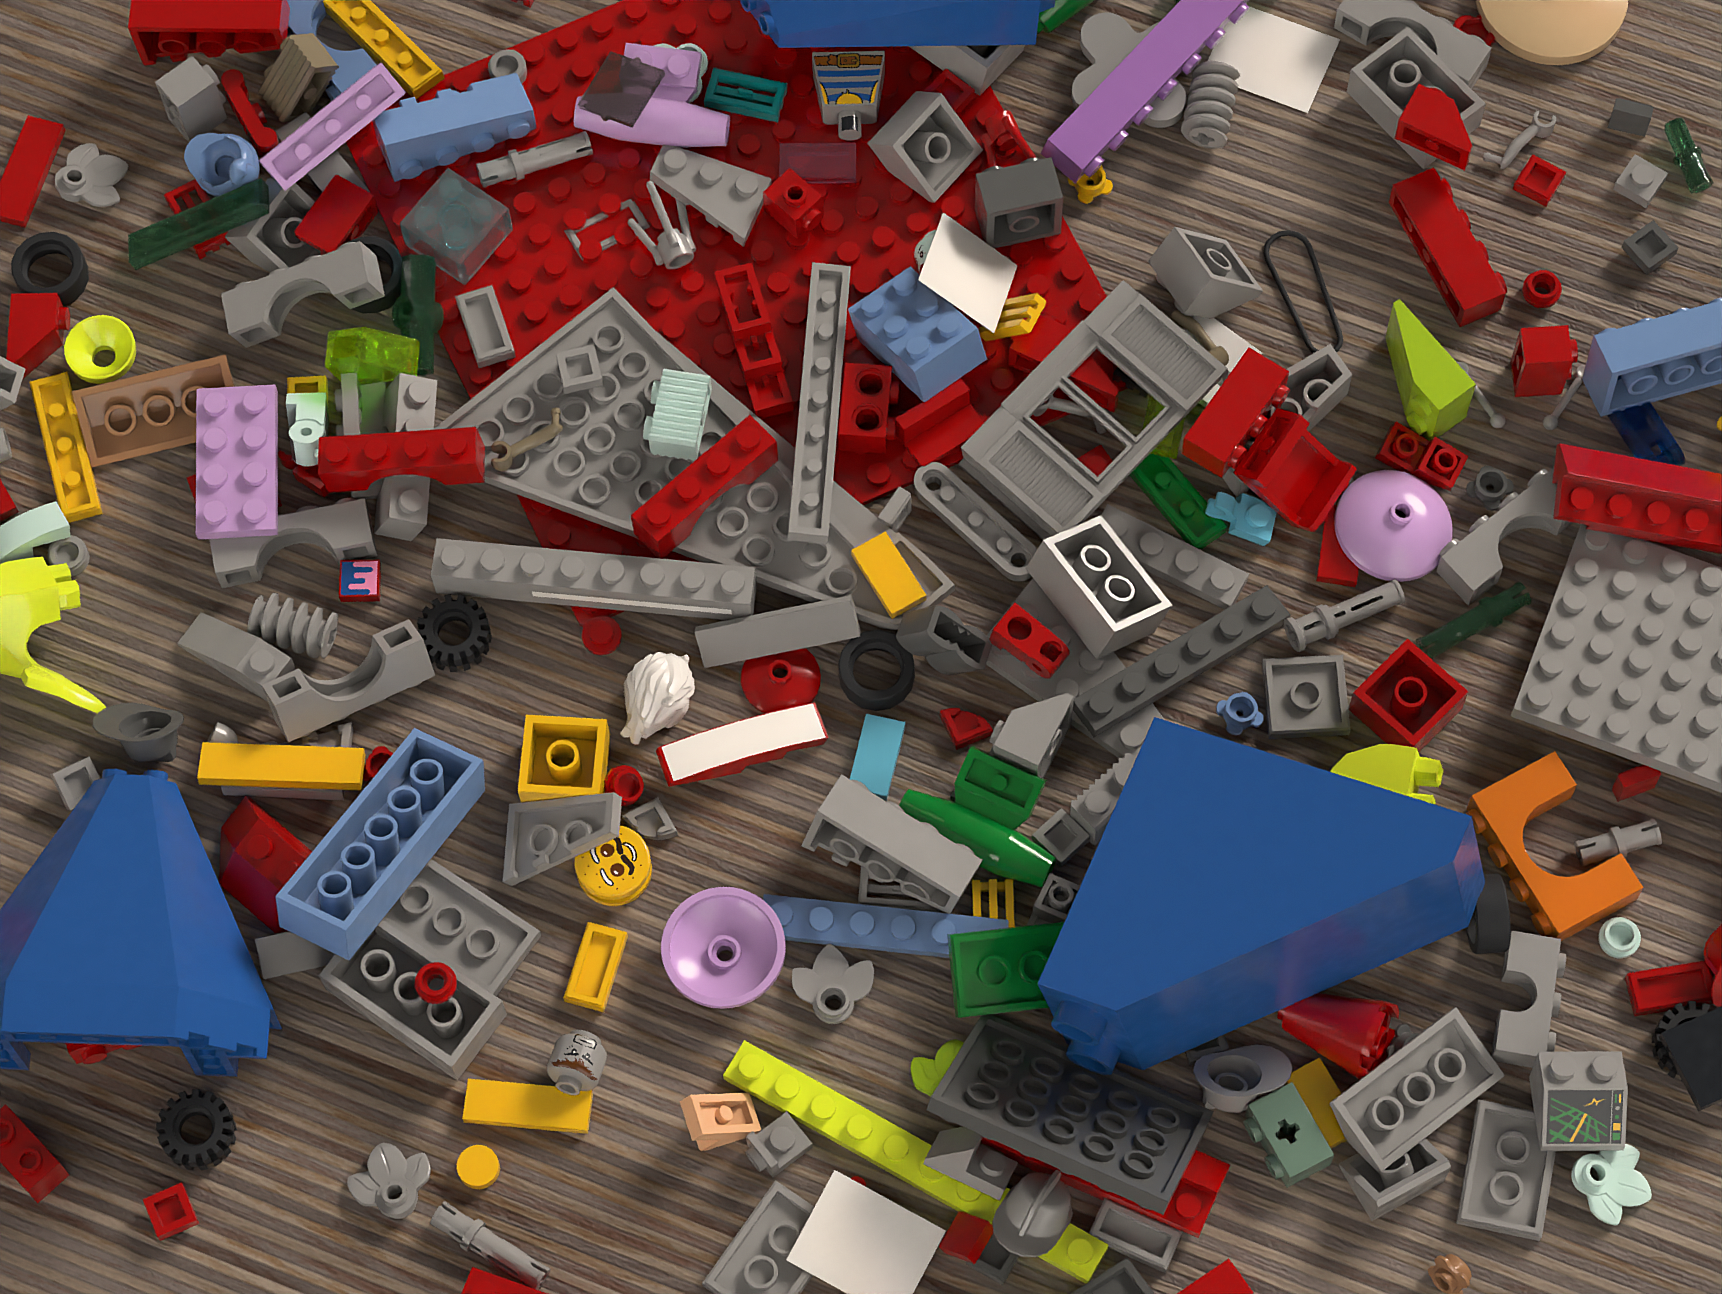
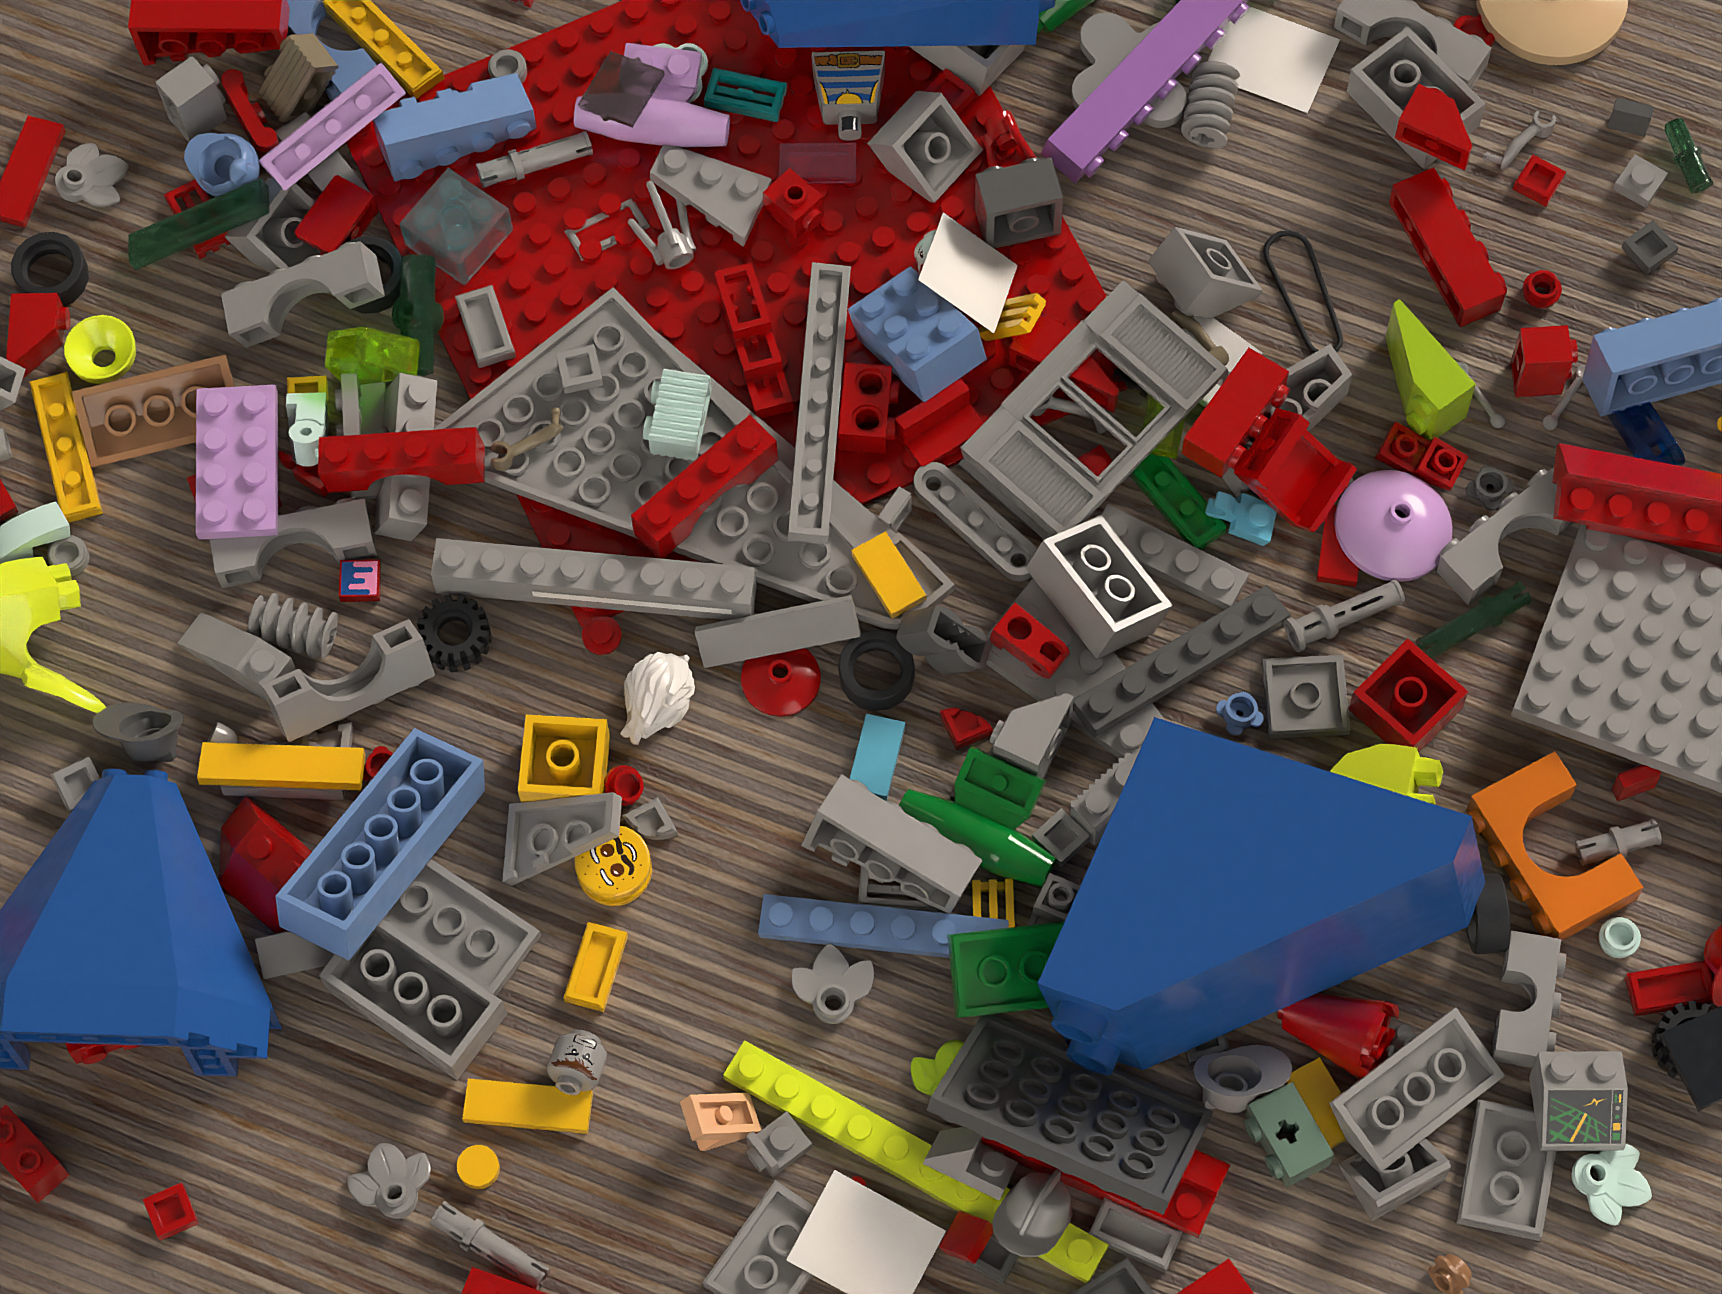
black tyre [156,1089,237,1171] -> none
red plate [415,962,457,1004] -> none
white slope [656,702,829,787] -> none
lavender dish [661,887,786,1009] -> none
yellow plate [1068,165,1113,204] -> none

